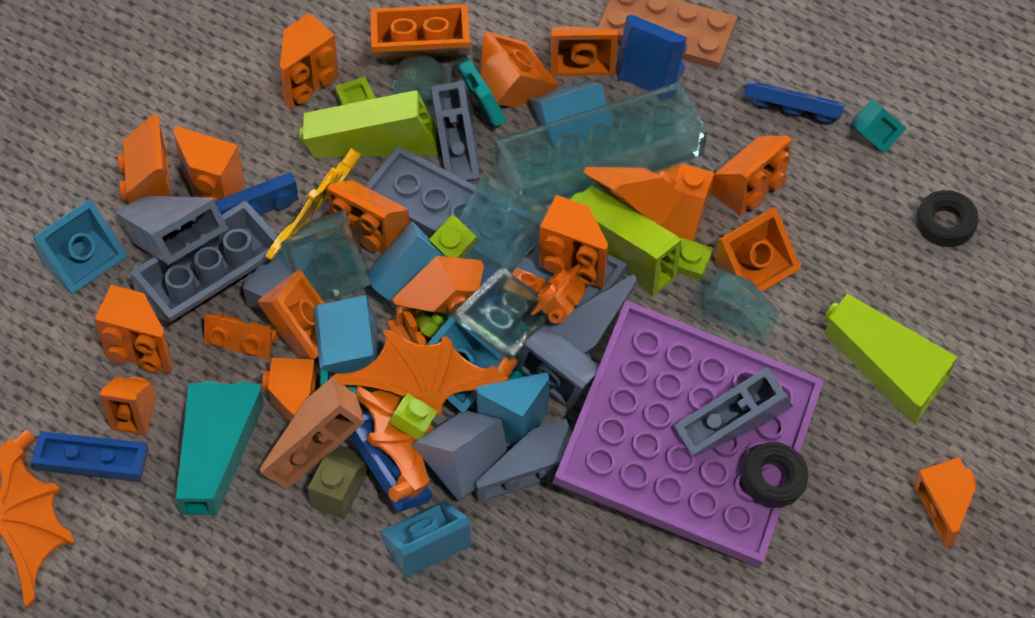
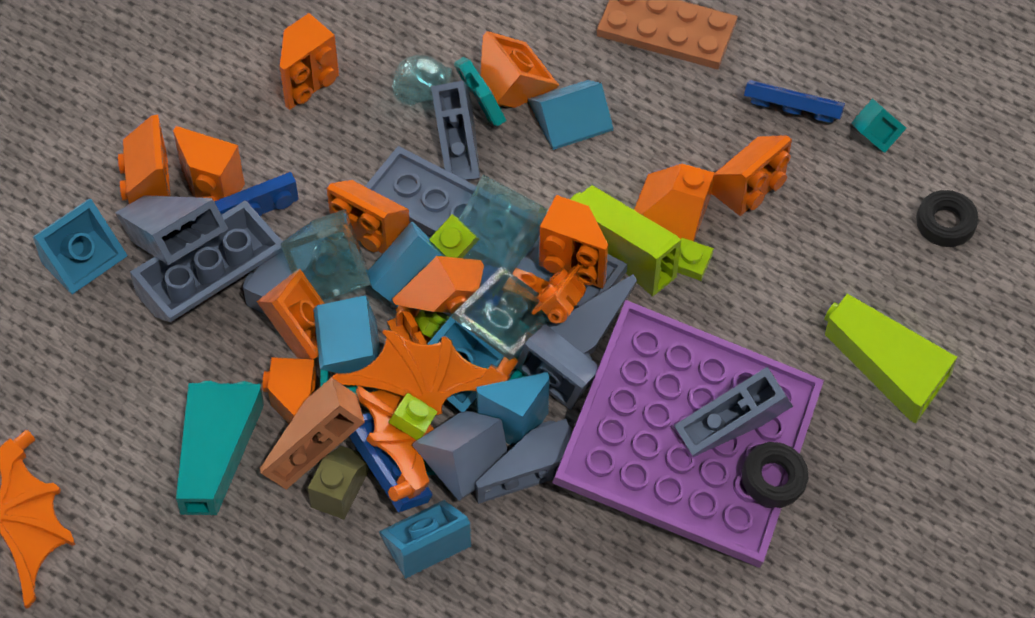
blue plate [31,431,149,482] -> none
orange slope [94,285,173,373] -> none
orange slope [100,376,157,436] -> none
orange hinge [204,312,279,360] -> none
yellow animal [265,147,362,260] -> none
lime slope [299,90,438,157] -> none
lime plate [334,77,375,105] -> none
orange slope [371,4,470,60] -> none
clear light blue brick [495,82,707,212] -> none
orange slope [550,26,618,76] -> none
orange slope [583,167,684,226] -> none
blue slope [616,14,687,99] -> none
clear light blue slope [702,268,780,341] -> none
orange slope [715,207,801,301] -> none
orange slope [914,457,976,548] -> none

